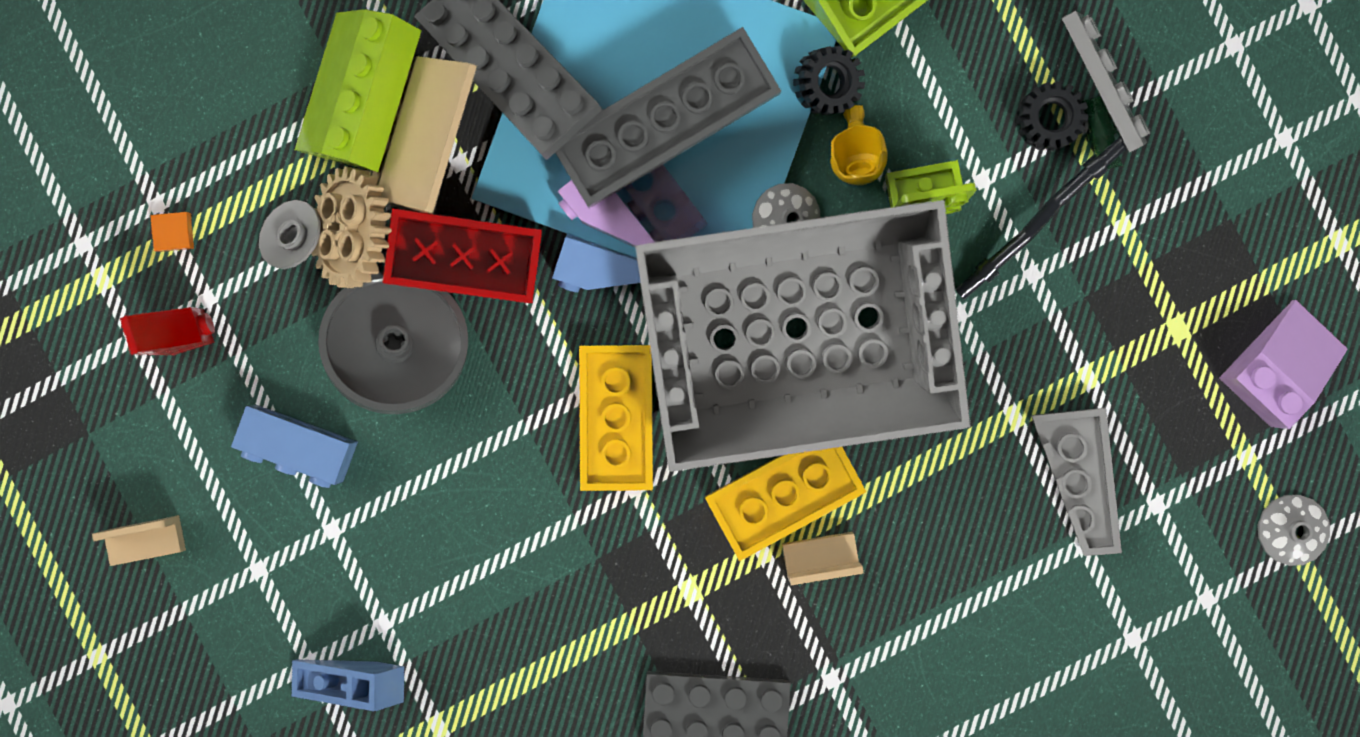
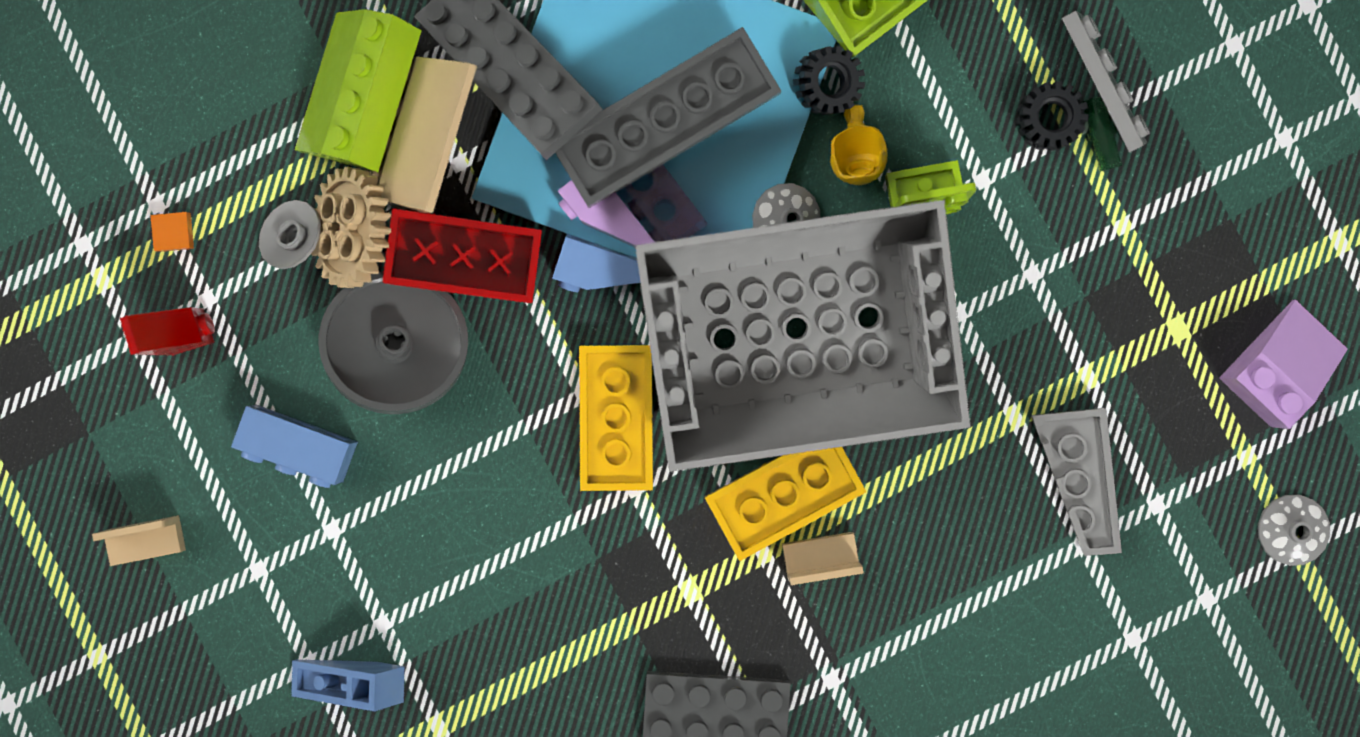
black bar [955,137,1127,300] -> none

